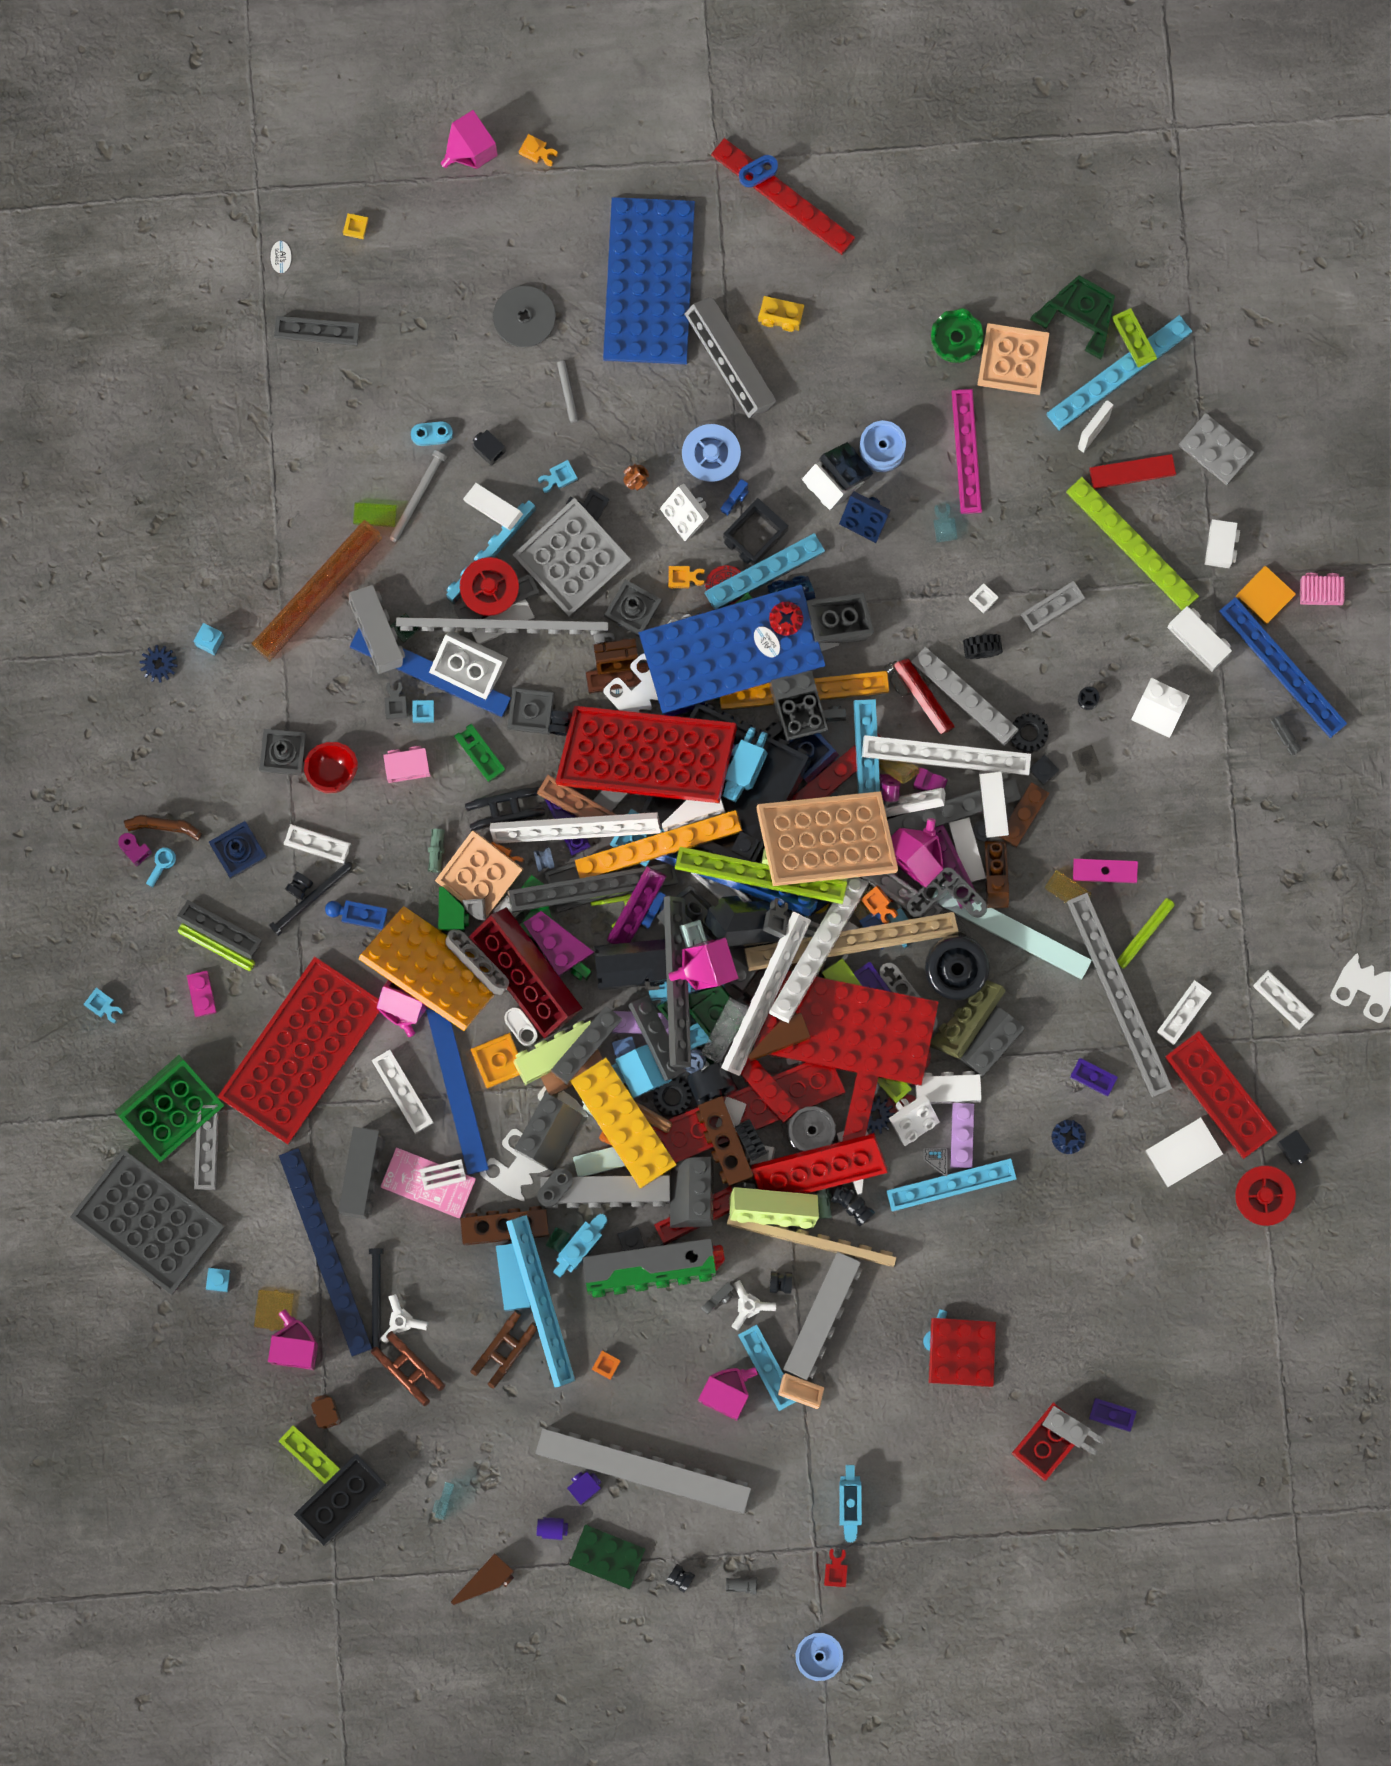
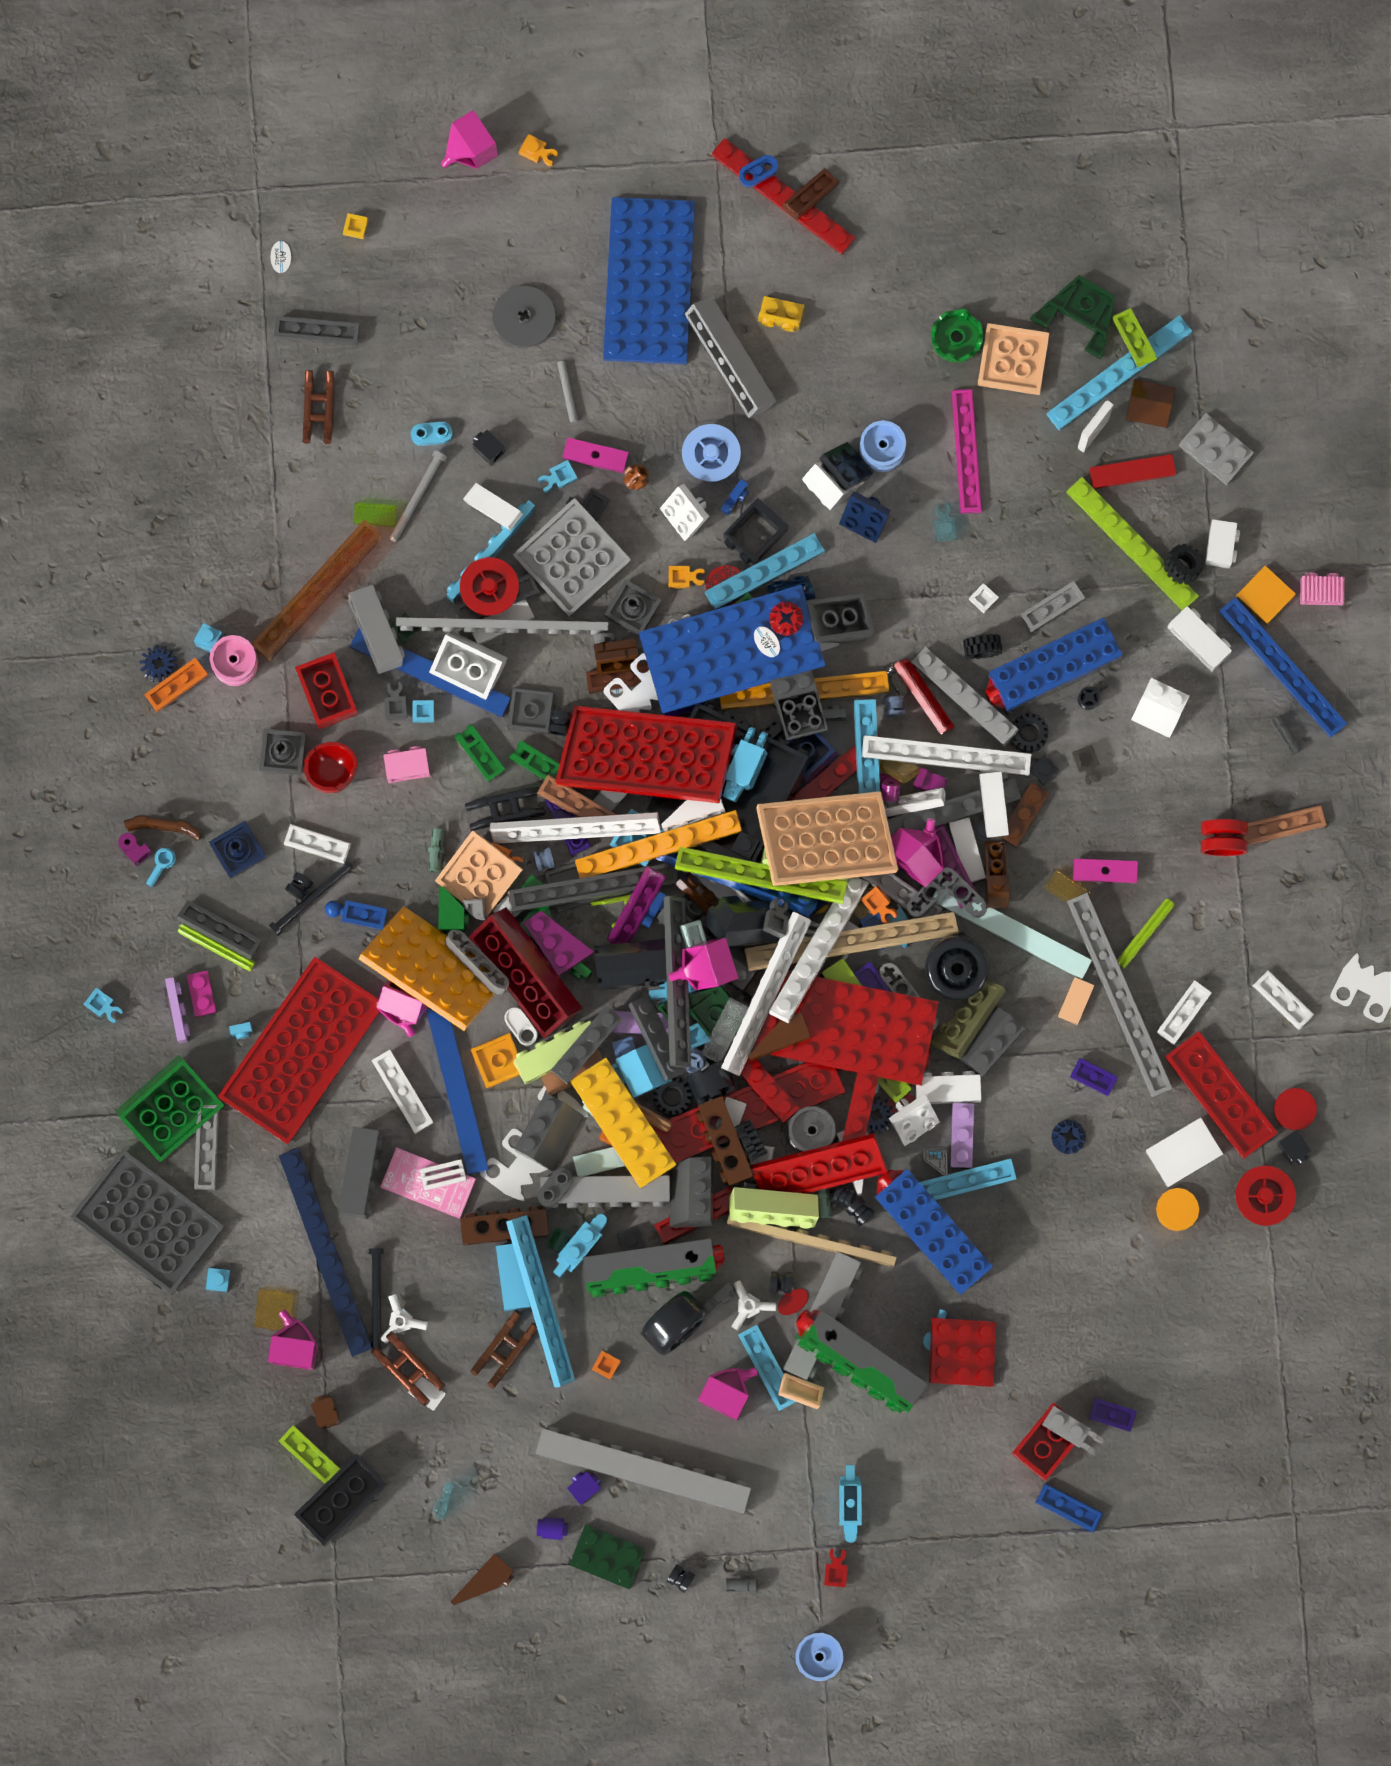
none -> orange plate [144,658,208,713]
none -> lavender plate [165,977,190,1044]
none -> bright pink wheel [209,635,259,686]
none -> medium azure plate [229,1022,254,1039]
none -> red brick [295,652,359,730]
none -> copper piece [302,370,334,444]
none -> white sticker [408,1377,446,1411]
none -> green plate [509,740,560,780]
none -> dark pink tile [562,437,629,474]
none -> black wheel [642,1291,707,1355]
none -> reddish brown plate [676,872,719,914]
none -> red sticker [778,1289,808,1315]
none -> copper tile [782,168,839,221]
none -> piece [794,1310,927,1414]
none -> blue piece [874,1168,993,1295]
none -> sand blue wheel [883,696,906,717]
none -> blue piece [985,617,1123,715]
none -> blue tile [1035,1483,1103,1533]
none -> light nougat tile [1058,977,1094,1025]
none -> reddish brown slope [1126,379,1175,428]
none -> light orange tile [1156,1188,1199,1231]
none -> black tyre [1163,544,1204,585]
none -> red wheel [1201,819,1248,856]
none -> nougat tile [1242,805,1327,846]
none -> red tile [1273,1088,1317,1131]

